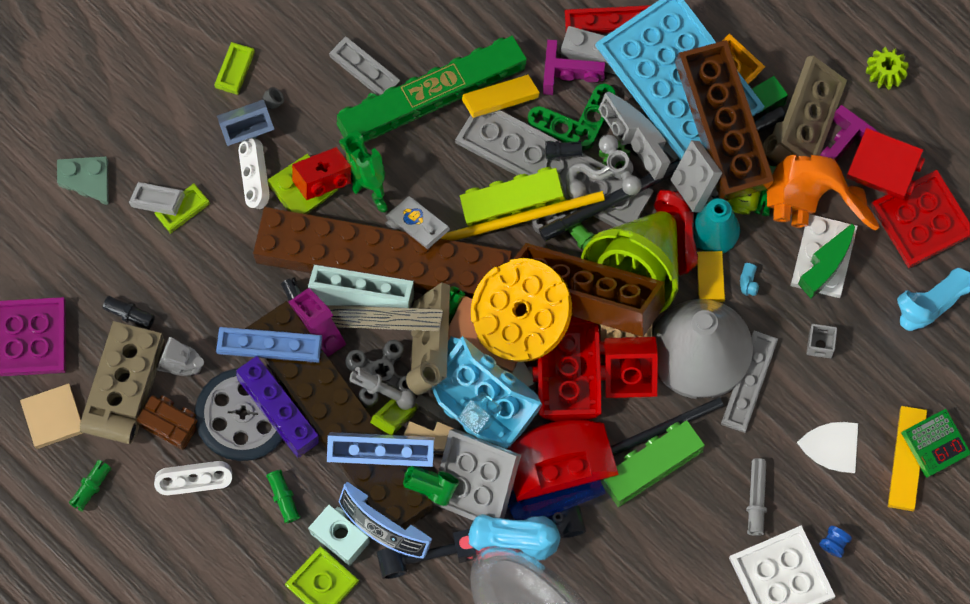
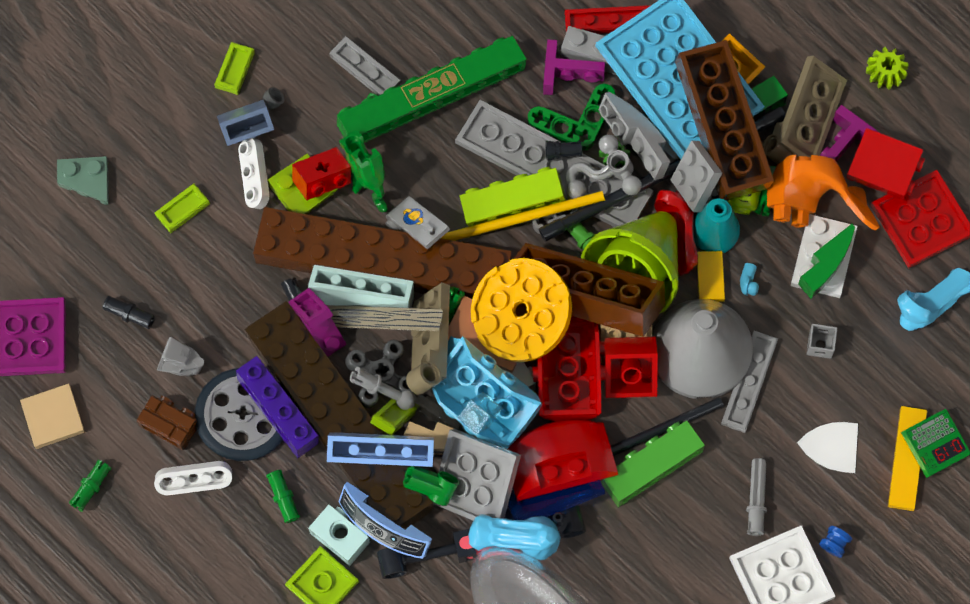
dark tan hinge [80,321,166,445] -> none
light grey tile [129,182,185,216] -> none
medium blue tile [216,327,322,362] -> none
yellow tile [462,74,540,118] -> none

